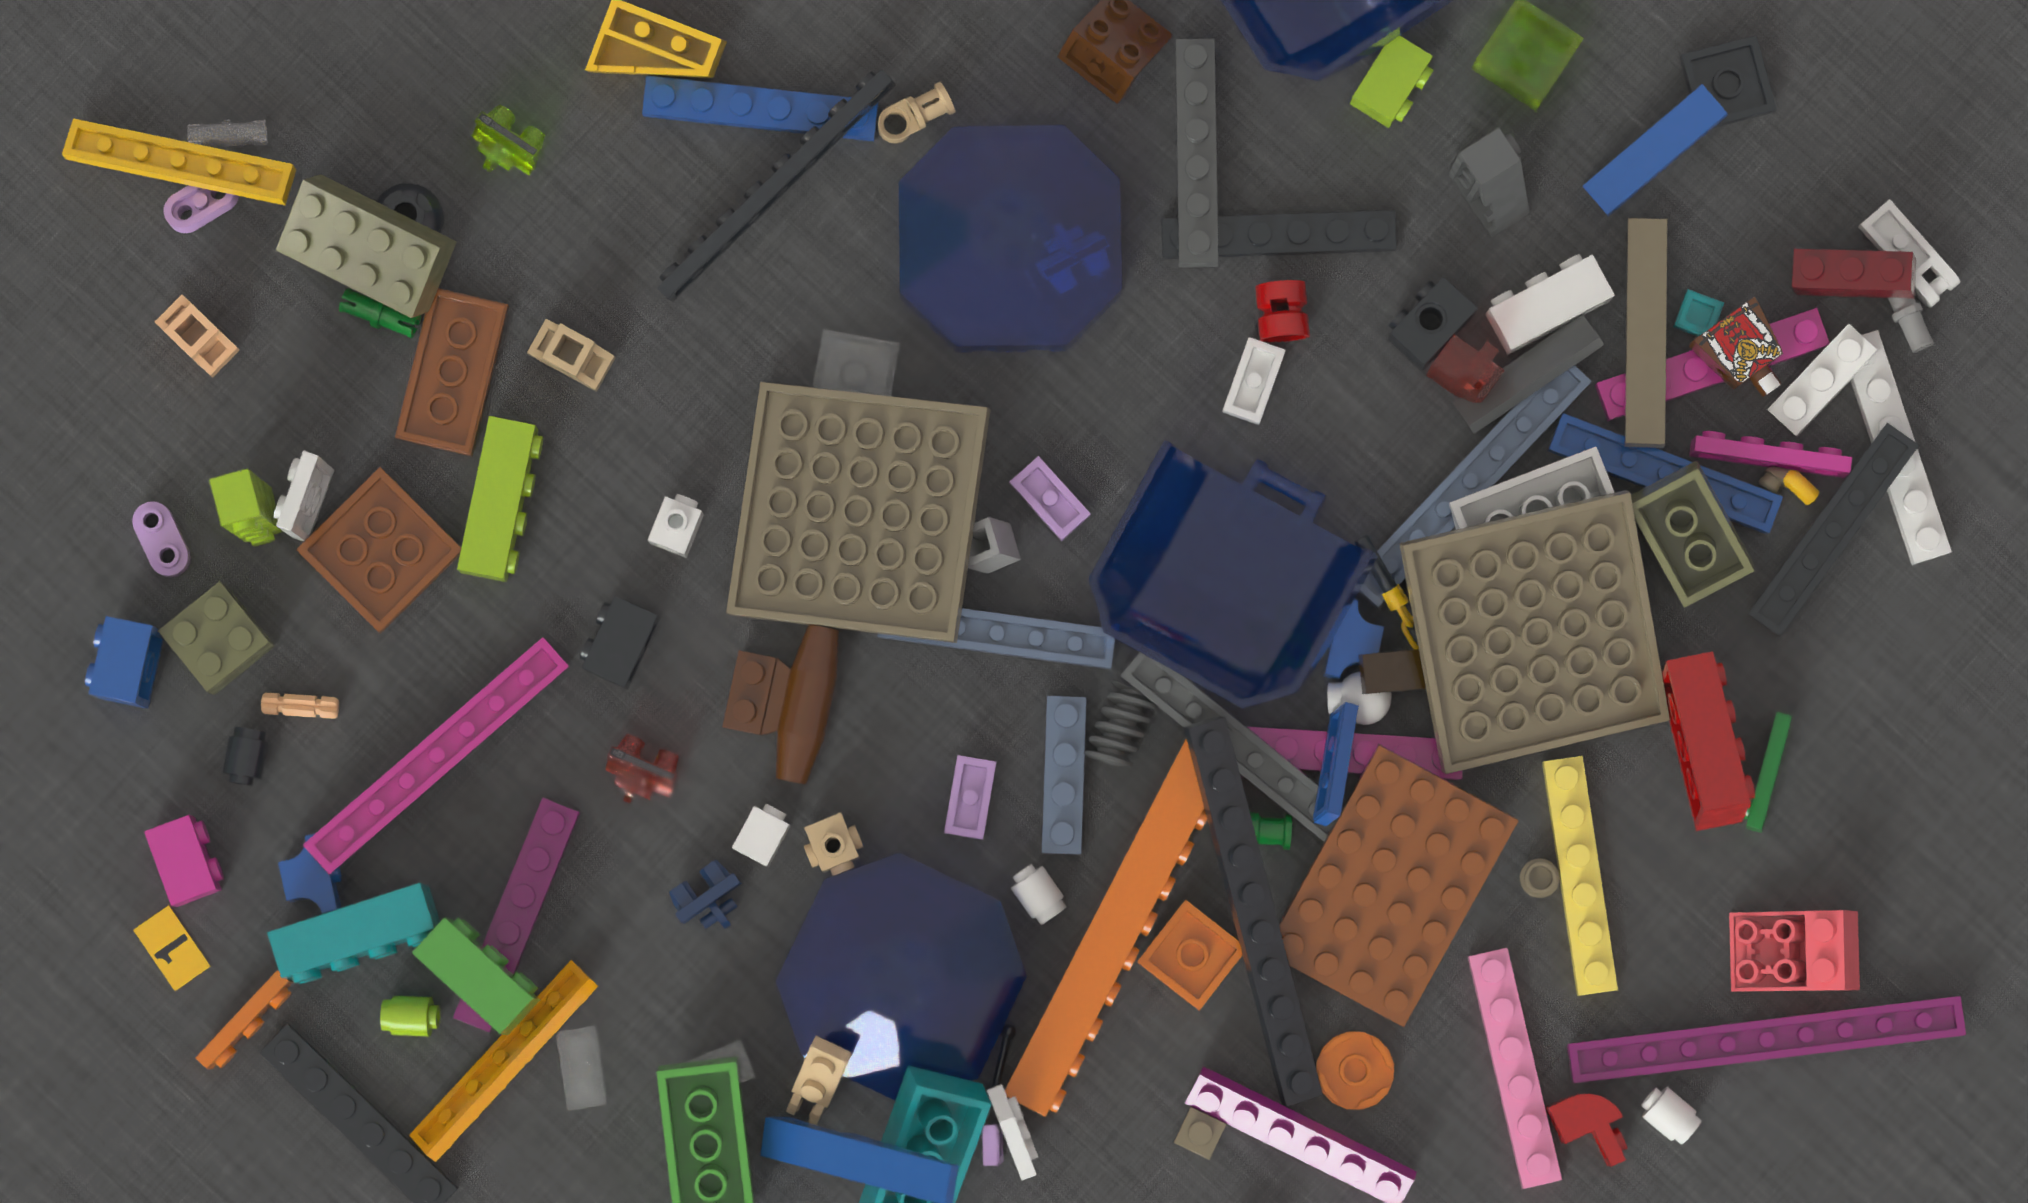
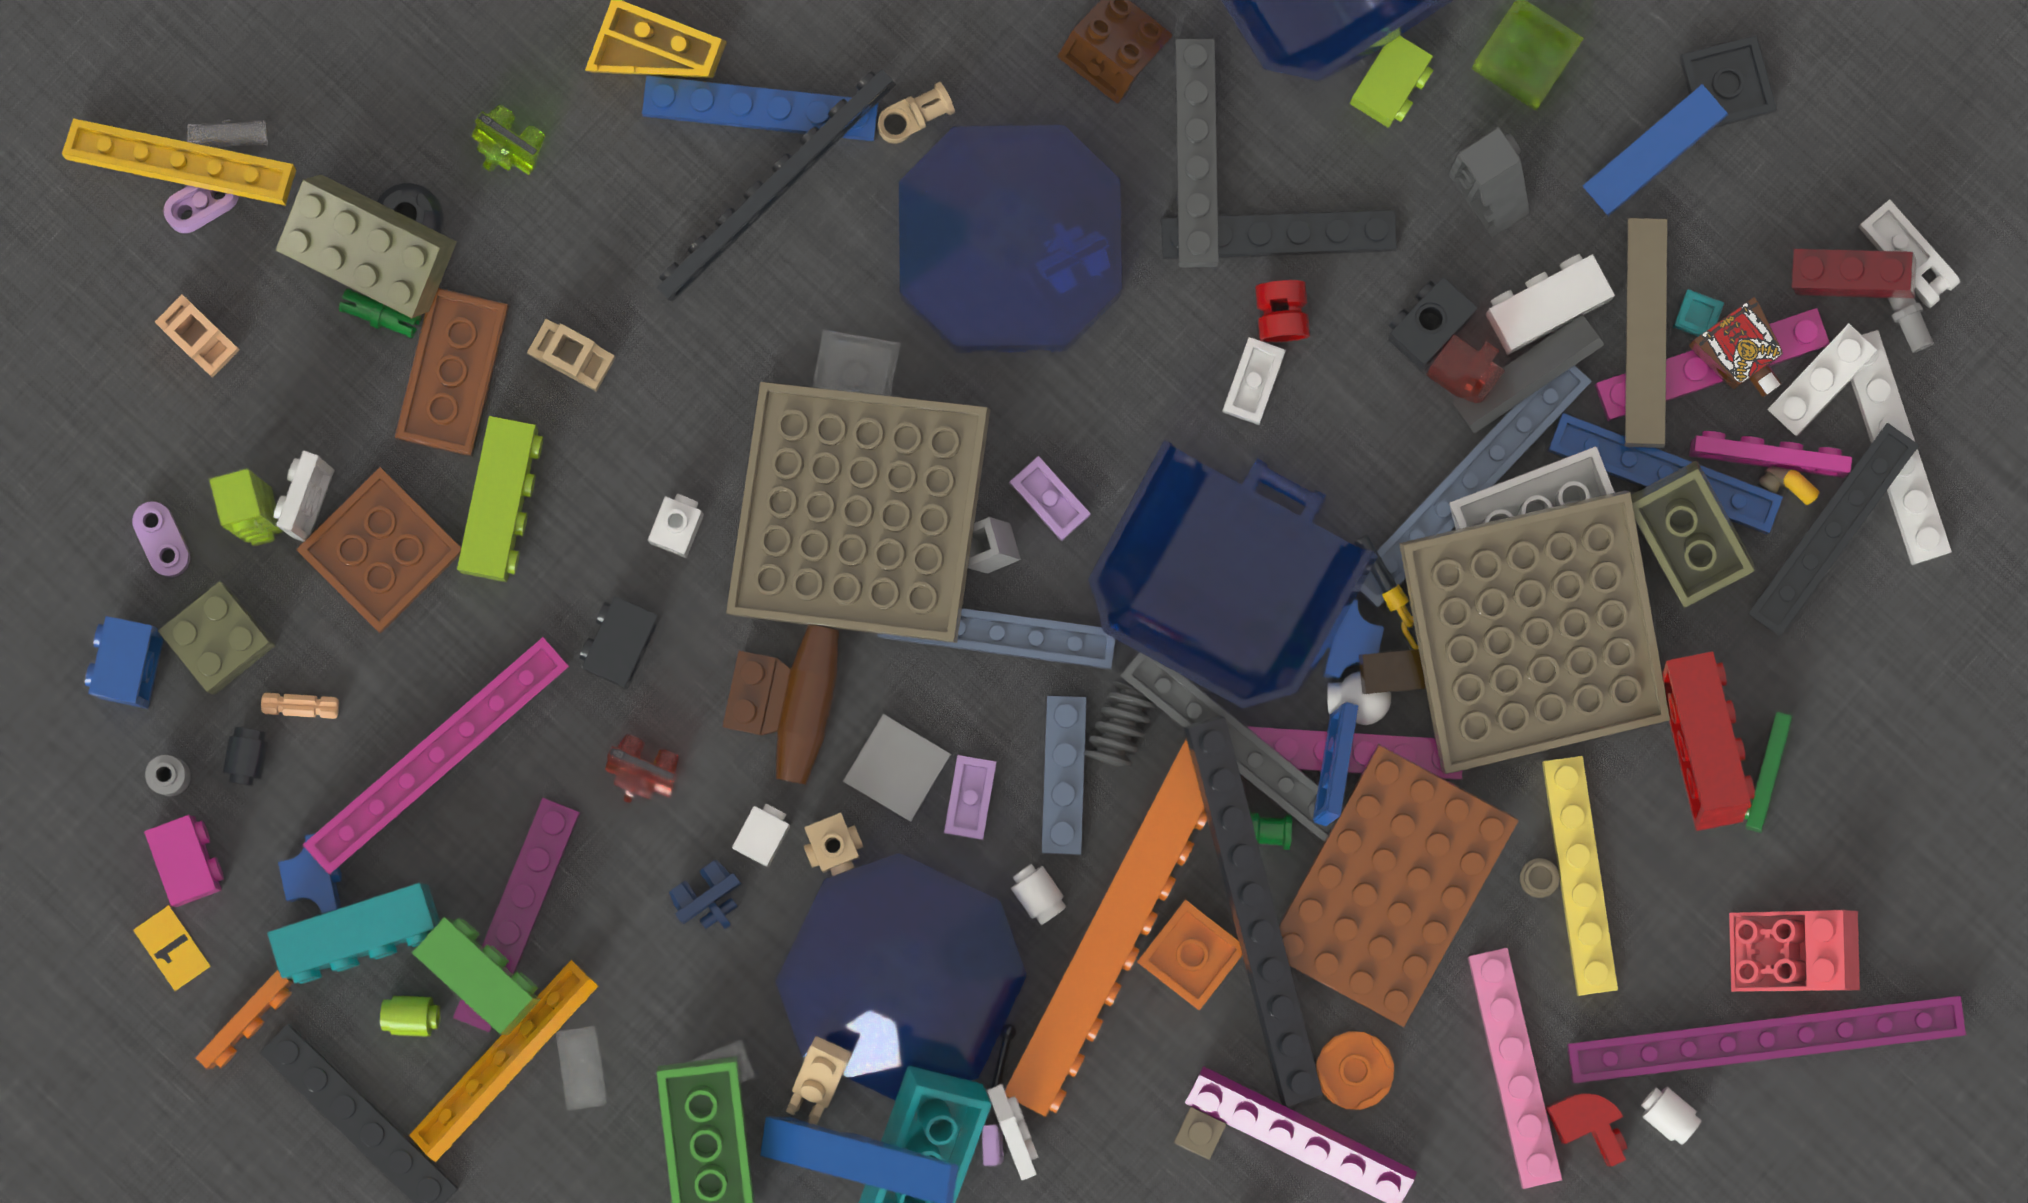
none -> light grey brick [145,755,191,796]
none -> light grey tile [843,714,951,822]

